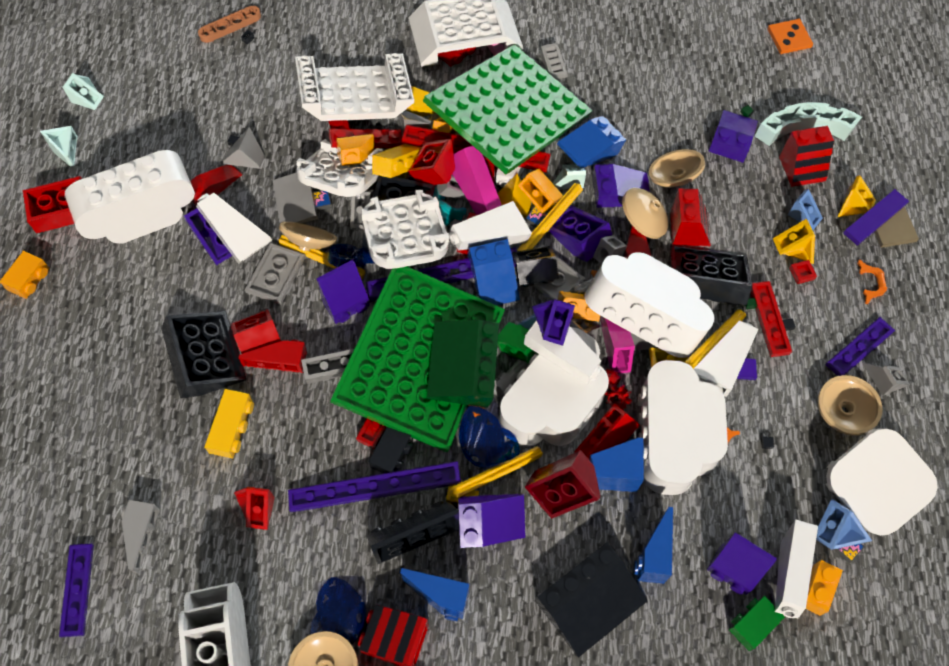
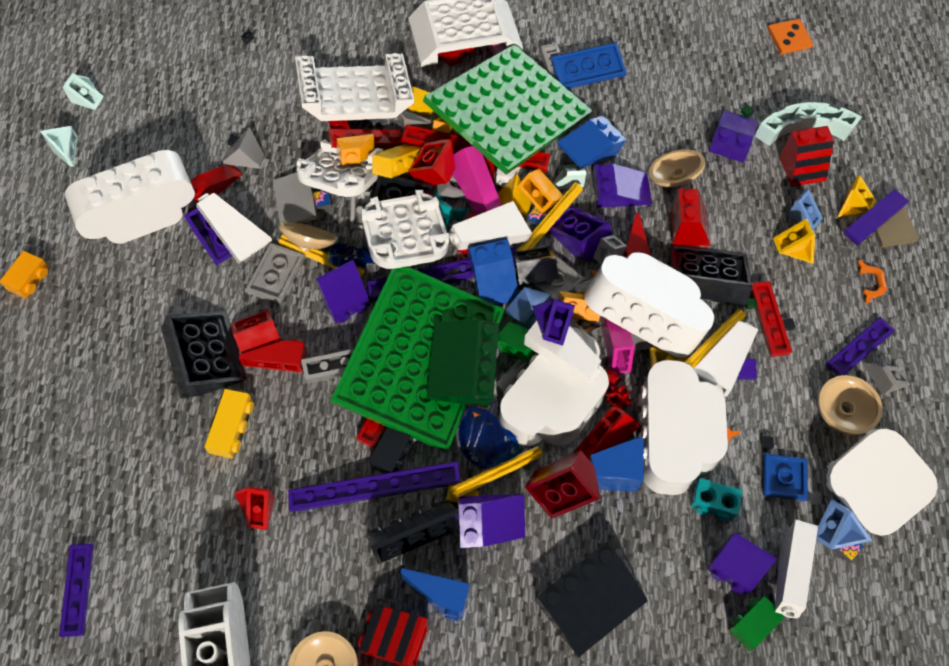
red brick [23,176,82,234] -> none
light grey slope [121,500,160,574] -> none
nougat beam [198,6,261,43] -> none
clear blue piece [310,577,367,644] -> none
tan dish [622,188,668,239] -> none
blue slope [633,507,673,584] -> none
red plate [789,260,817,284] -> none
light orange brick [806,560,843,616] -> none
none -> medium blue slope [504,287,550,324]
none -> blue tile [550,42,627,89]
none -> teal brick [690,478,743,521]
none -> blue tile [763,453,808,501]

